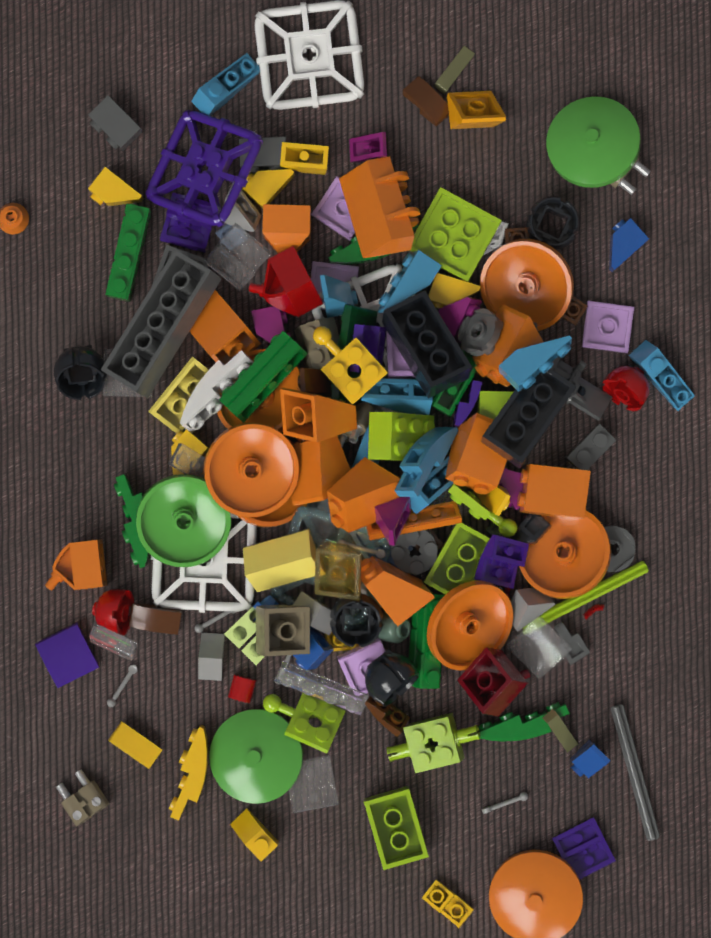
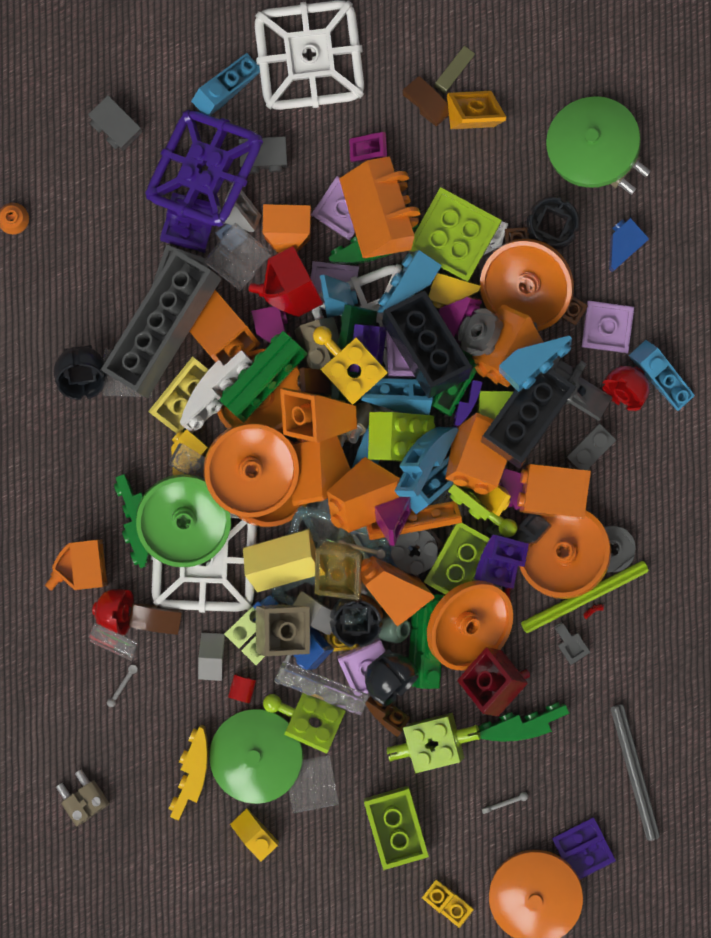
dark purple slope [35,623,99,688] -> none
yellow slope [88,167,144,206] -> none
green brick [105,204,151,302] -> none
yellow slope [108,721,162,769] -> none
light grey hinge [194,611,236,633] -> none
yellow slope [242,169,295,209] -> none
yellow slope [280,142,329,175] -> none
clear slope [506,615,572,679] -> none
light grey slope [510,588,555,632] -> none
olive piece [542,709,578,753] -> none
blue slope [569,740,611,778] -> none

